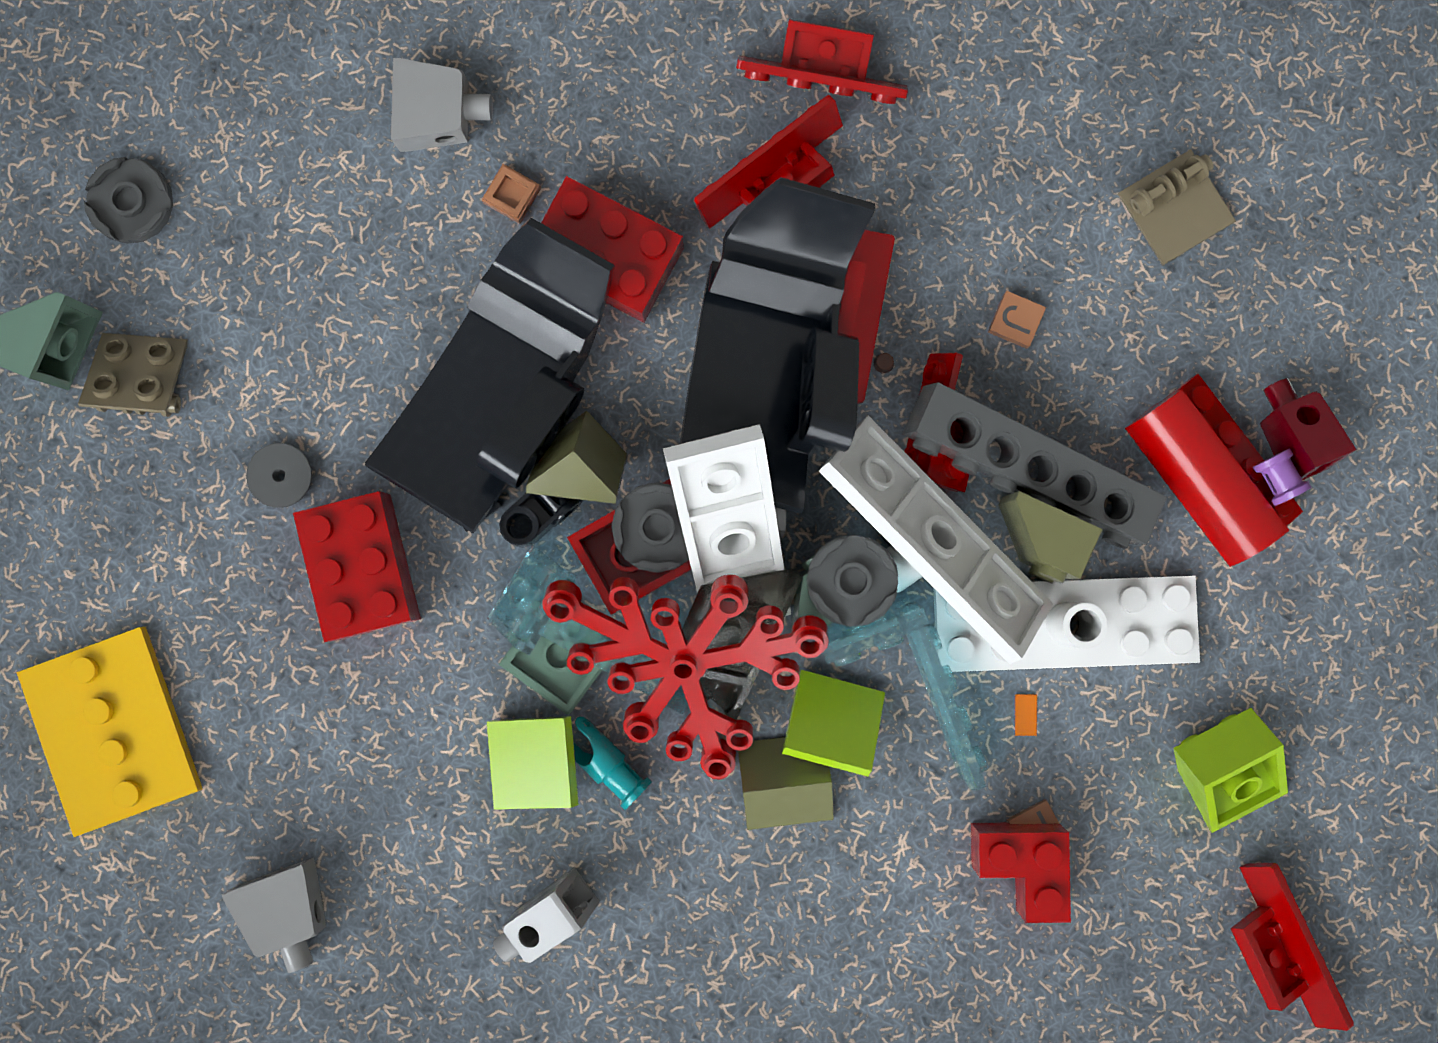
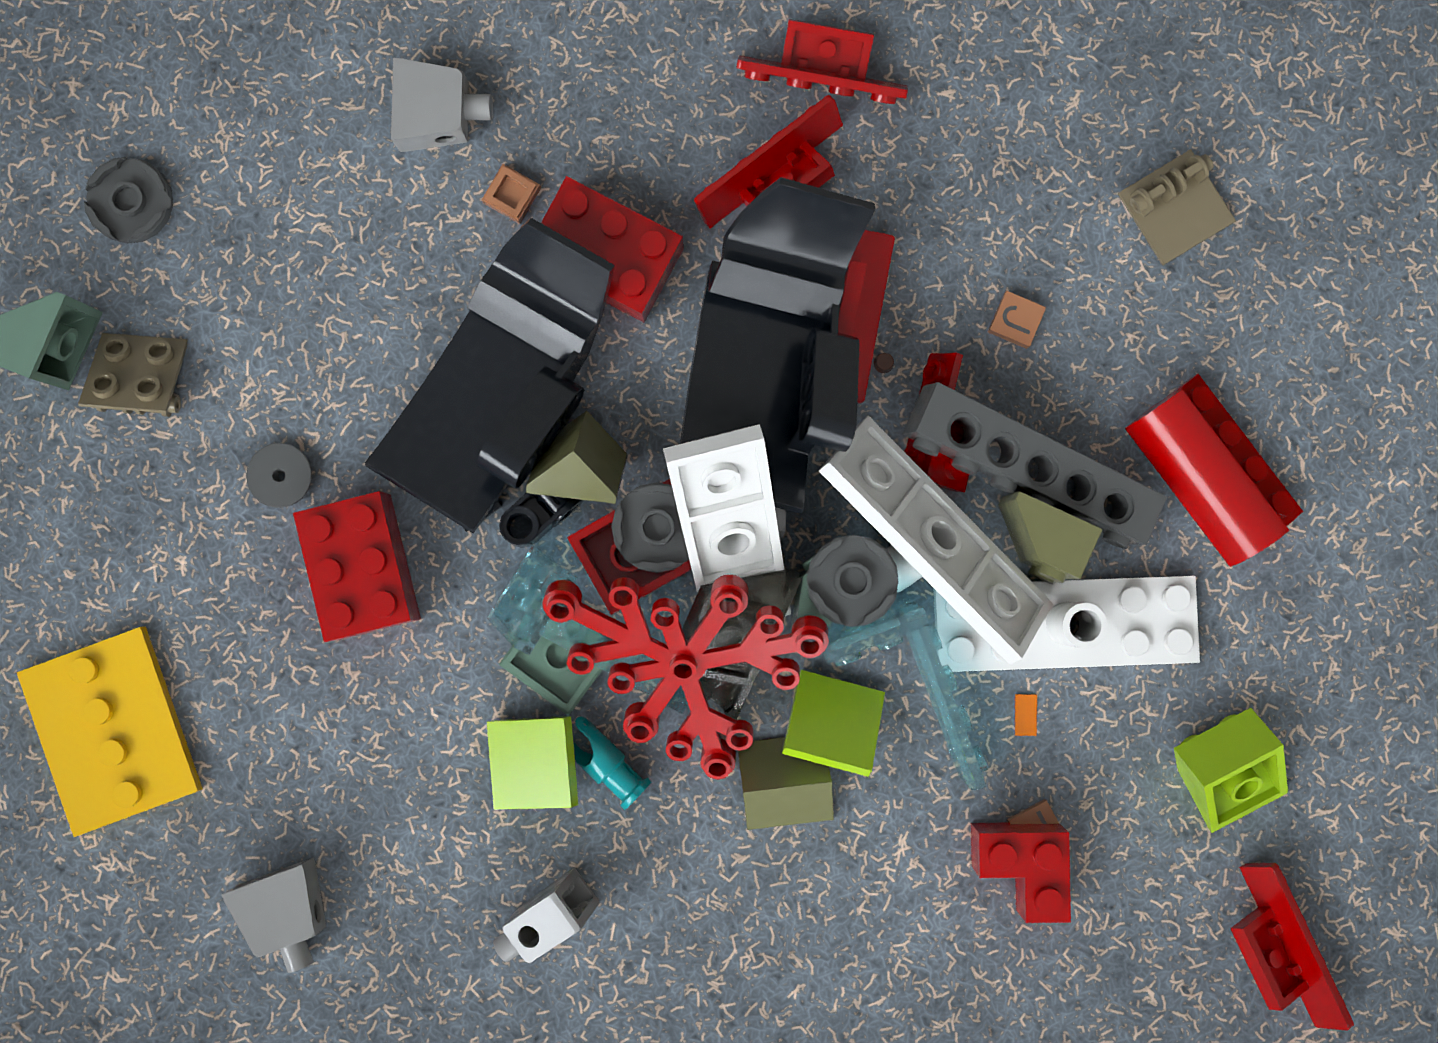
medium lavender bush [1253,448,1312,506] -> none
dark red torso [1260,378,1356,480] -> none

